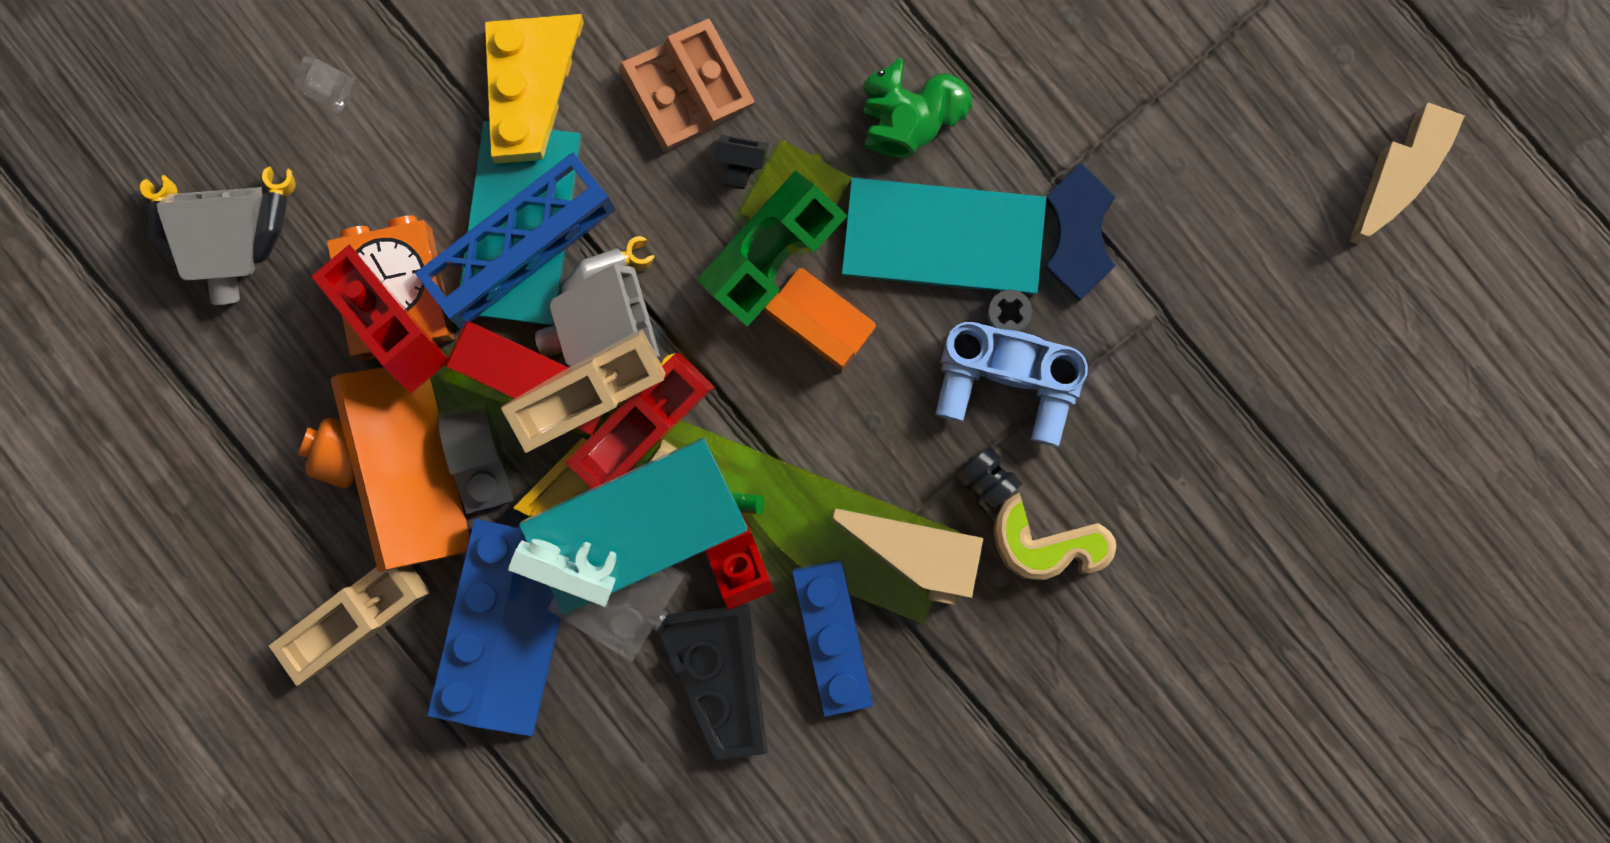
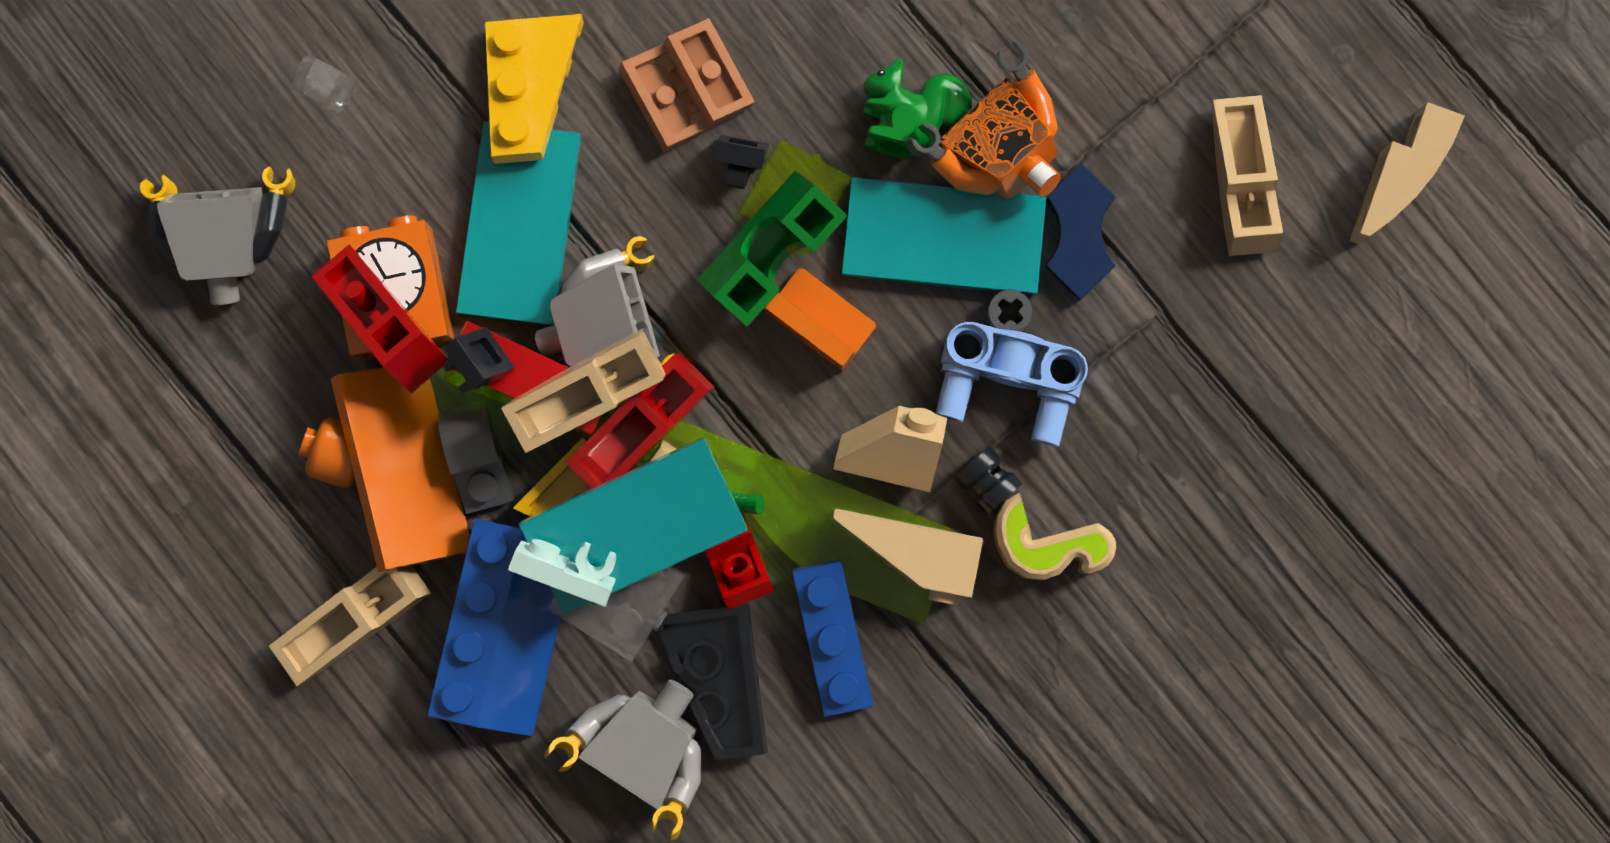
blue fence [415,152,616,330] -> none
none -> black tile [443,327,515,393]
none -> light grey torso [545,679,701,841]
none -> tan slope [833,406,948,492]
none -> torso [907,42,1061,199]
none -> tan slope [1212,95,1283,256]

